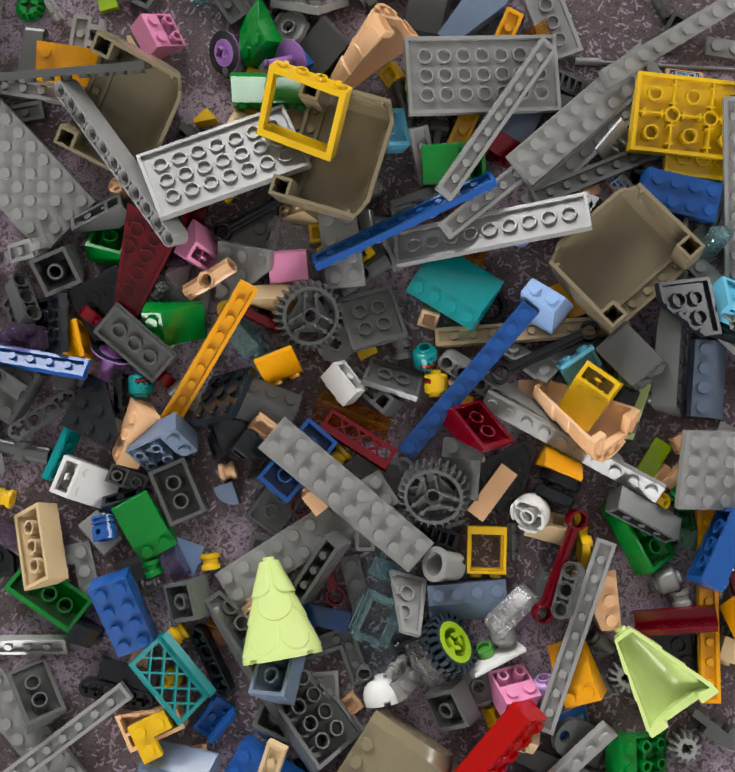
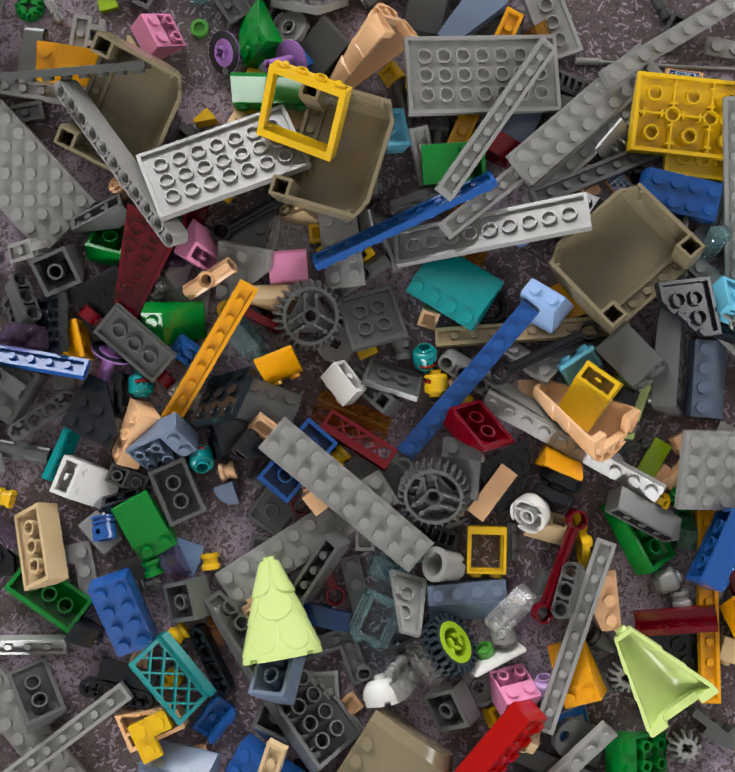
none -> blue bracket [171,333,200,368]
none -> teal head [188,445,214,474]
none -> bright green tile [190,19,210,39]

